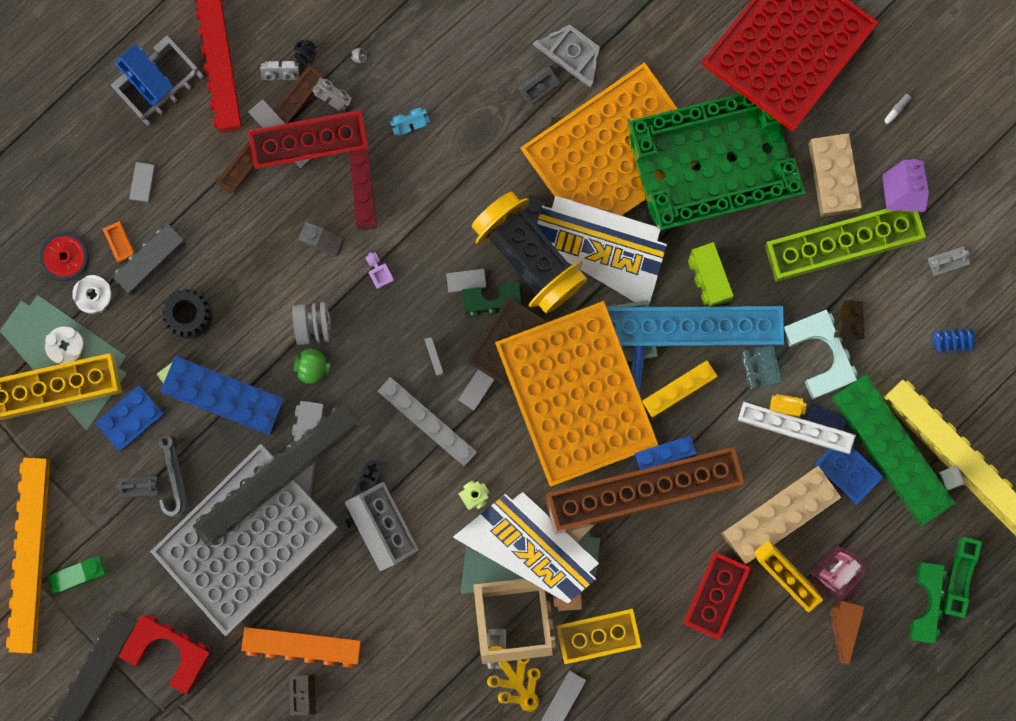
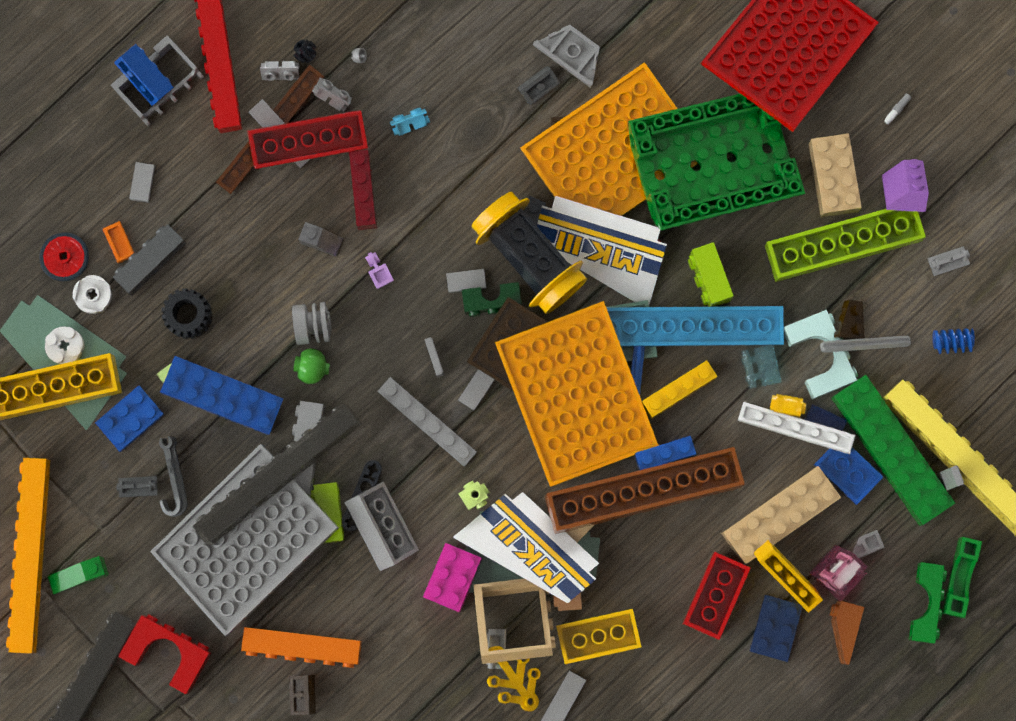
none -> lime brick [311,482,345,544]
none -> dark pink brick [423,543,483,613]
none -> dark blue plate [749,595,802,662]
none -> light grey axle [820,335,911,353]
none -> light grey tile [851,530,885,560]

